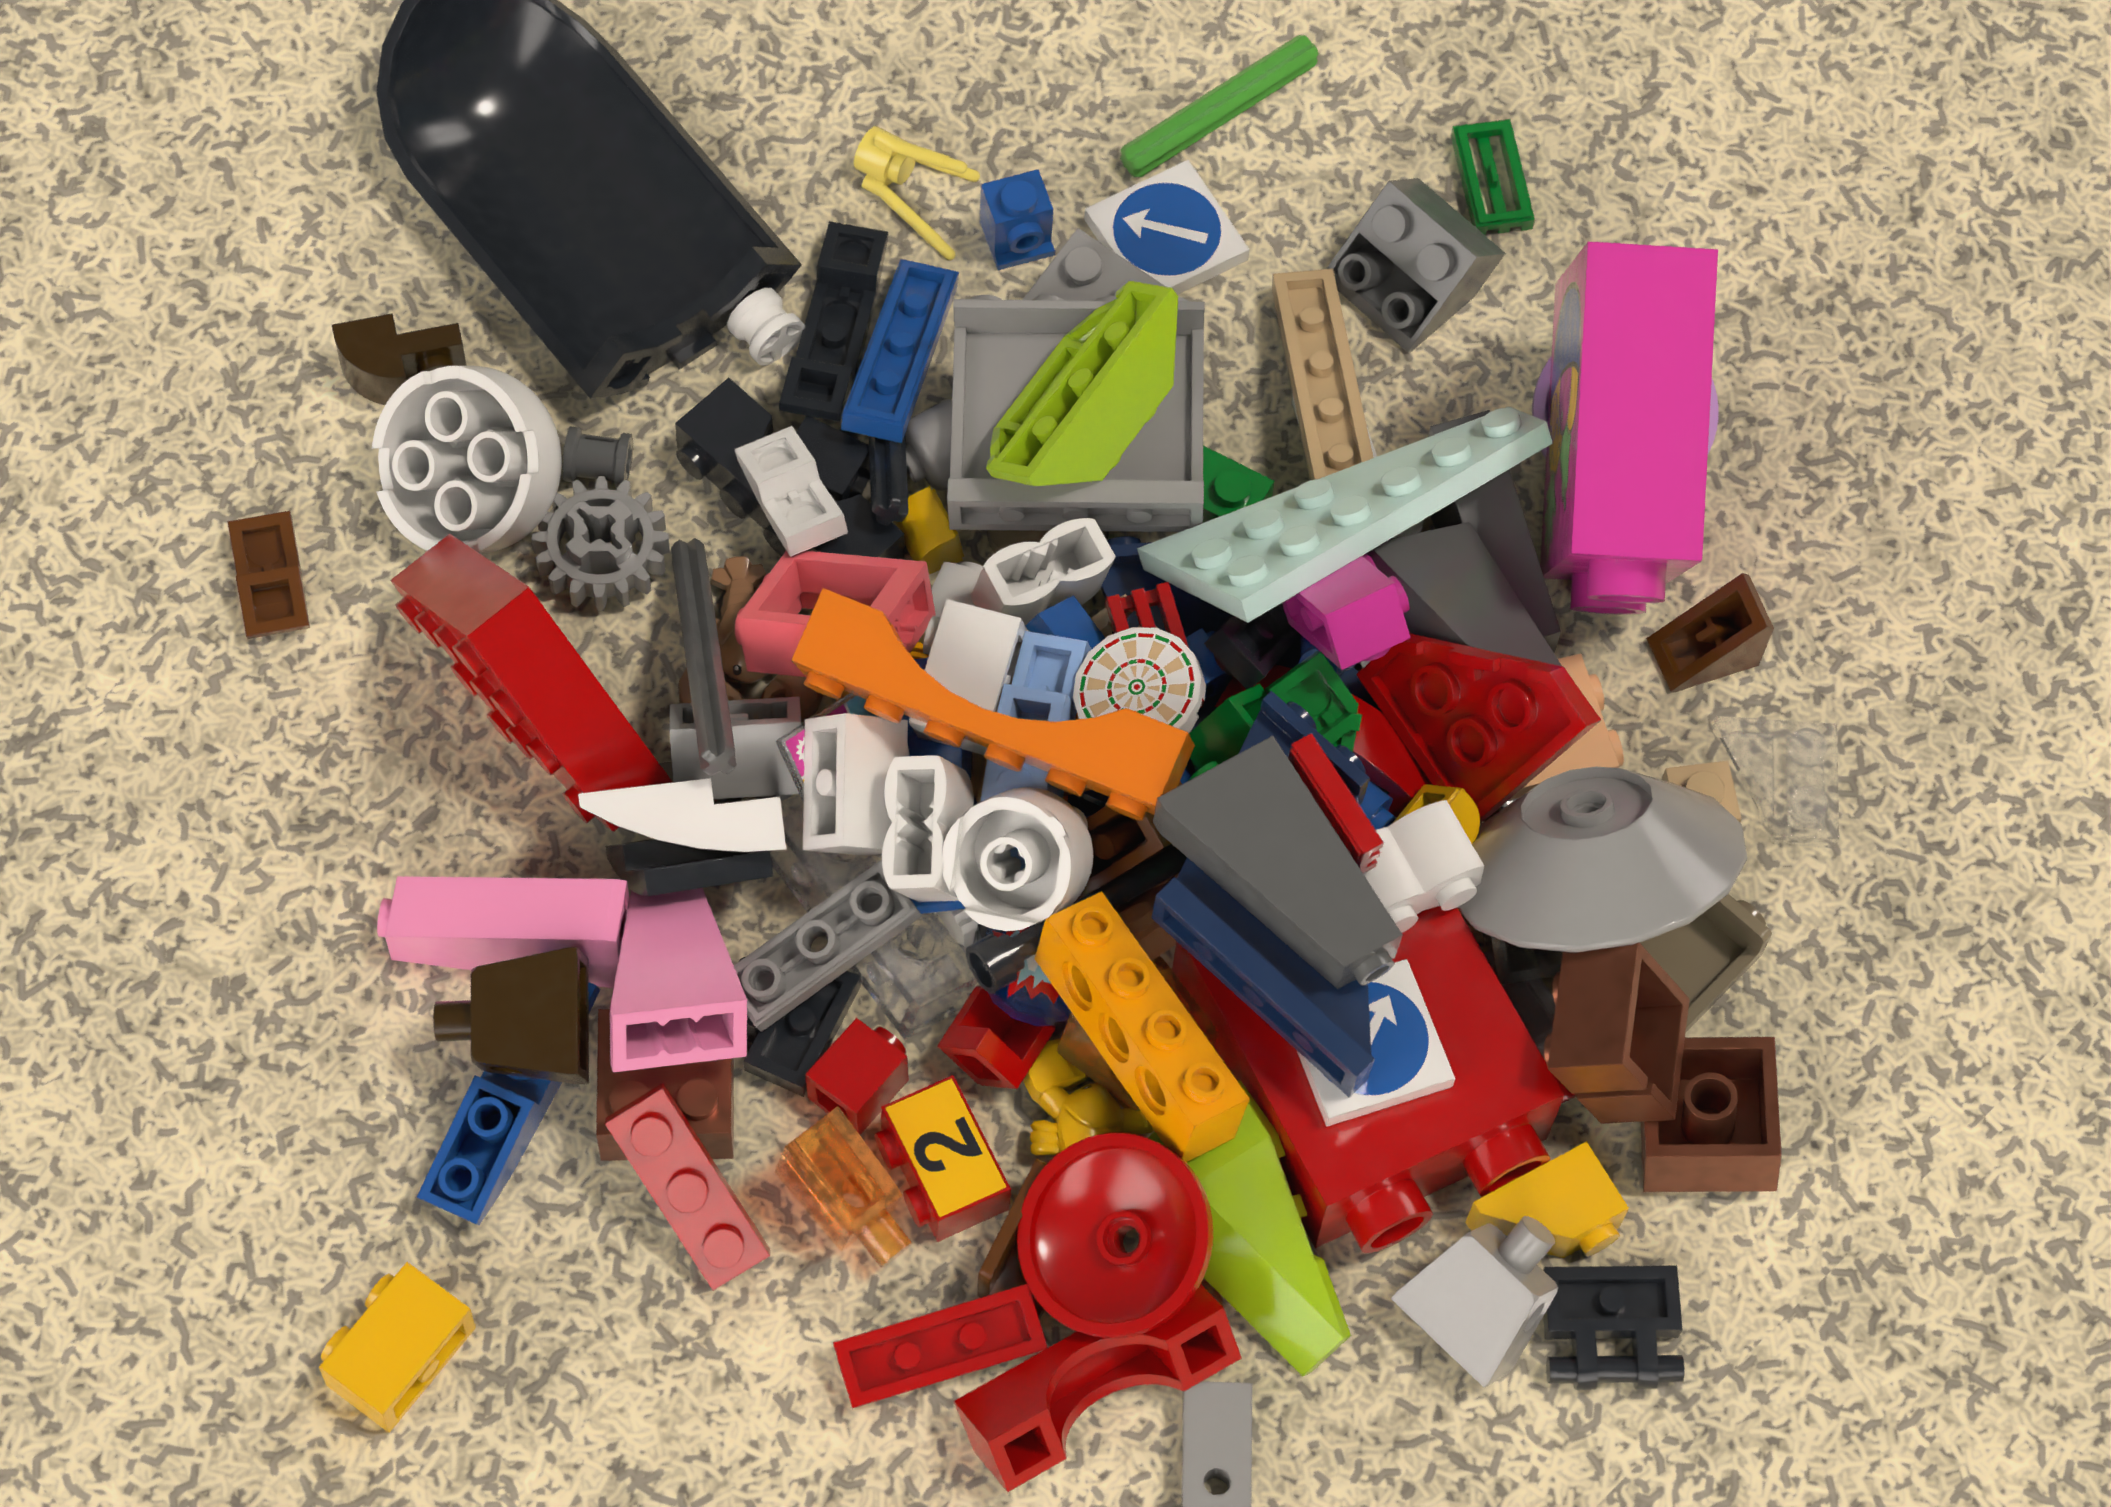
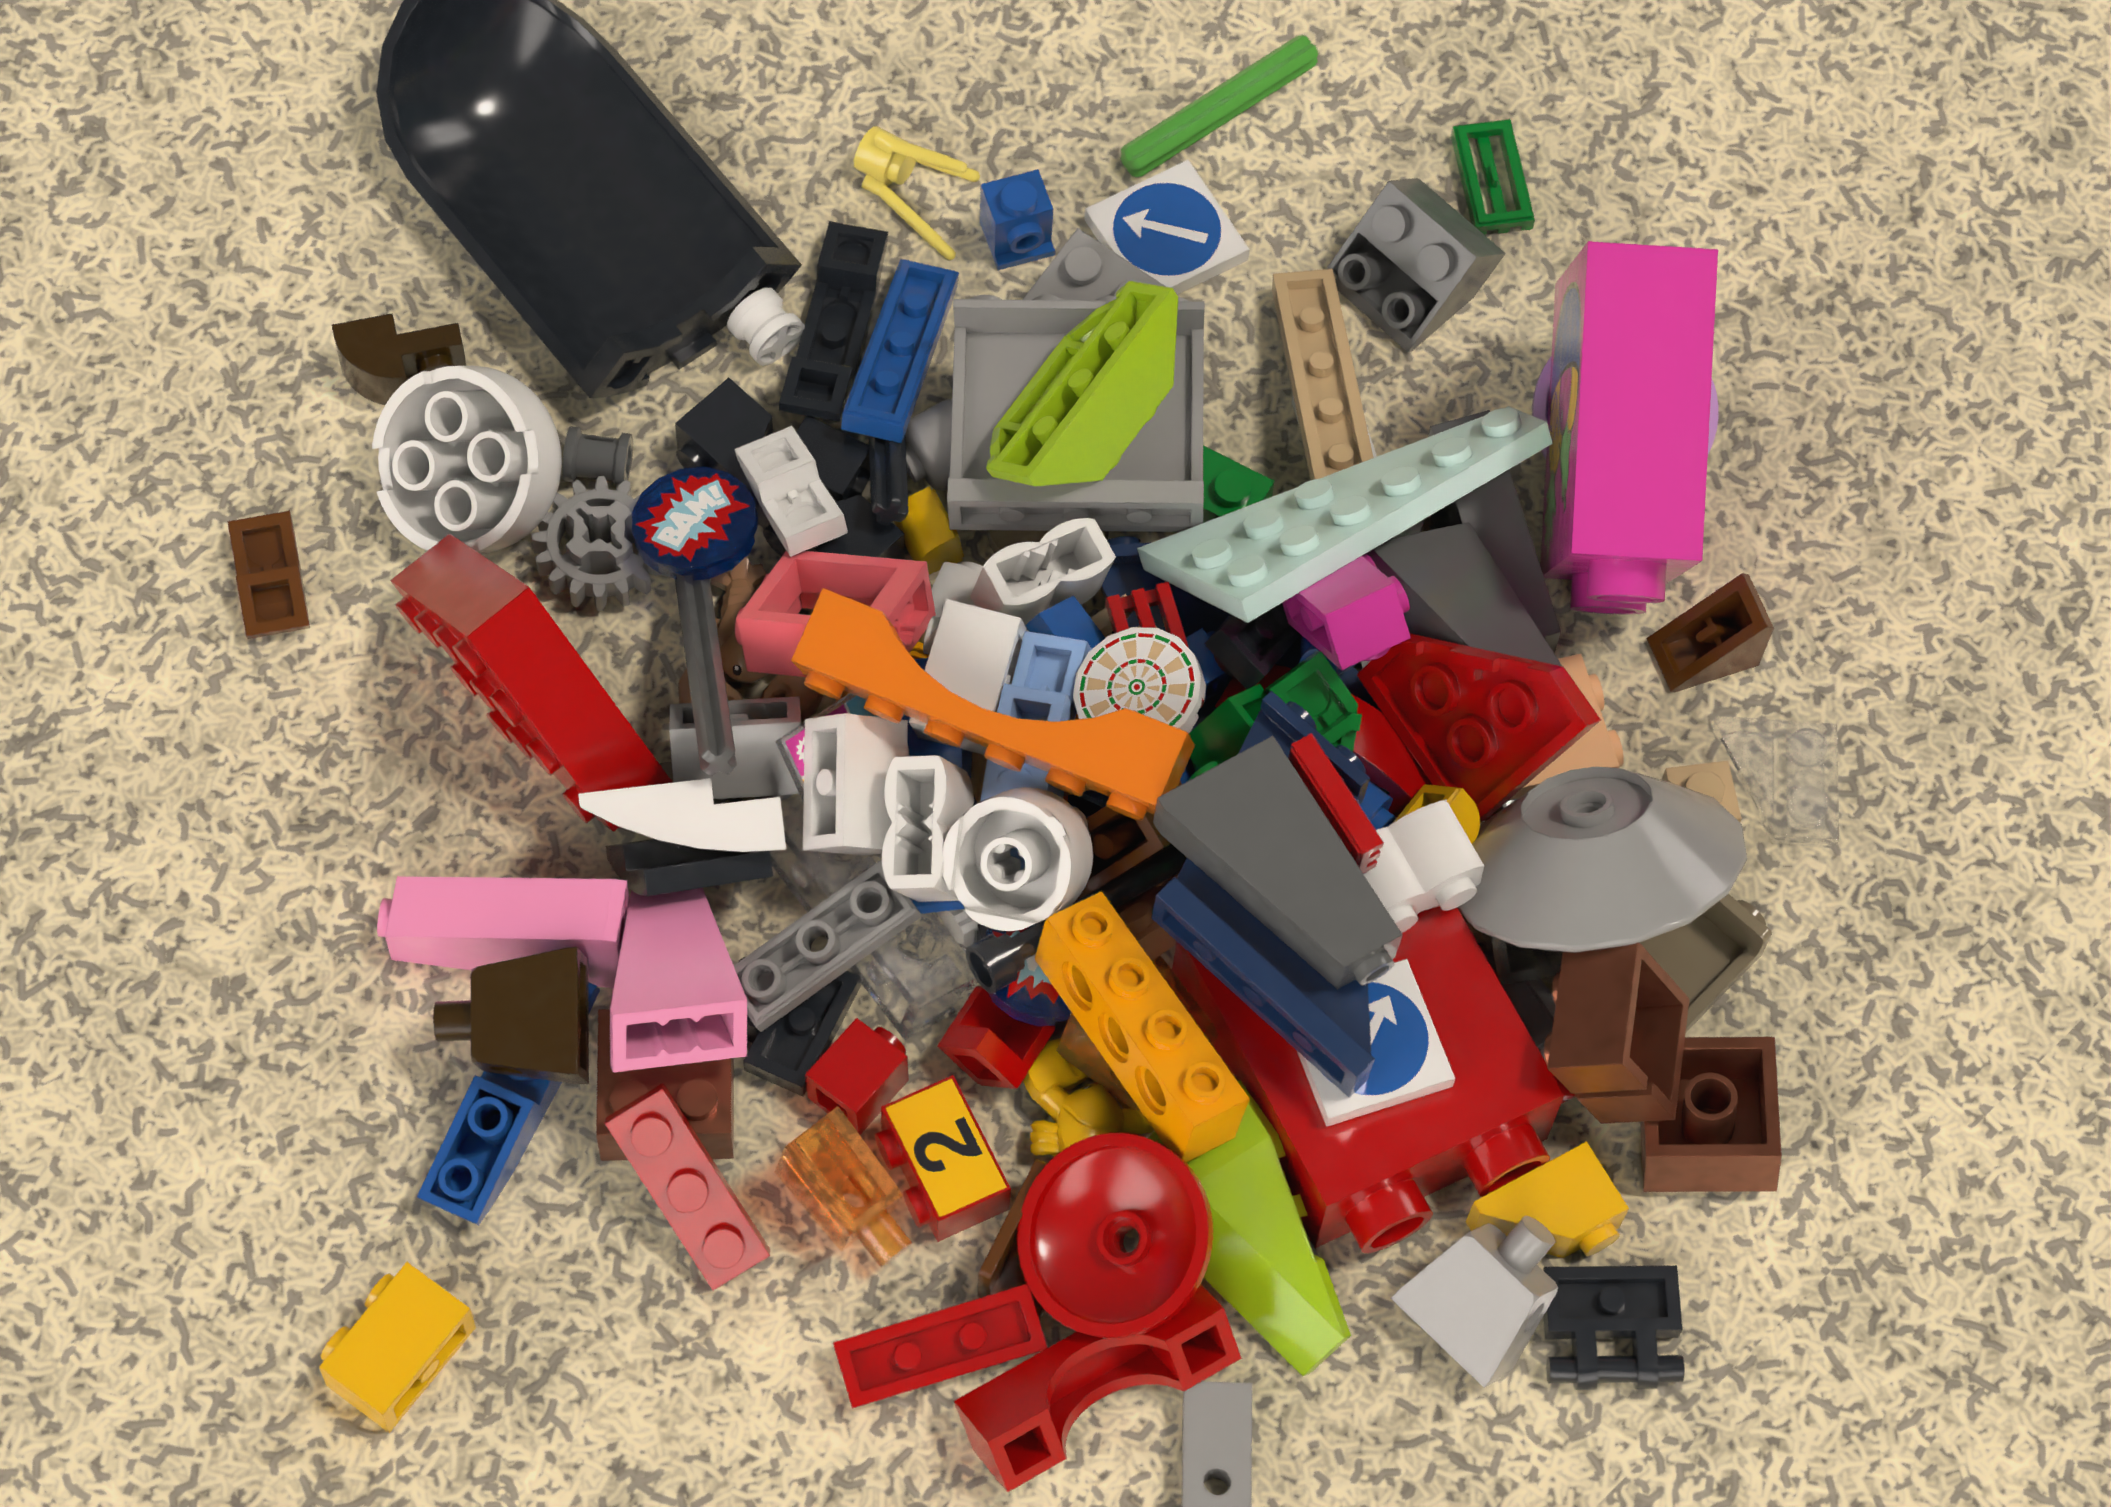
none -> tile [632,467,758,581]

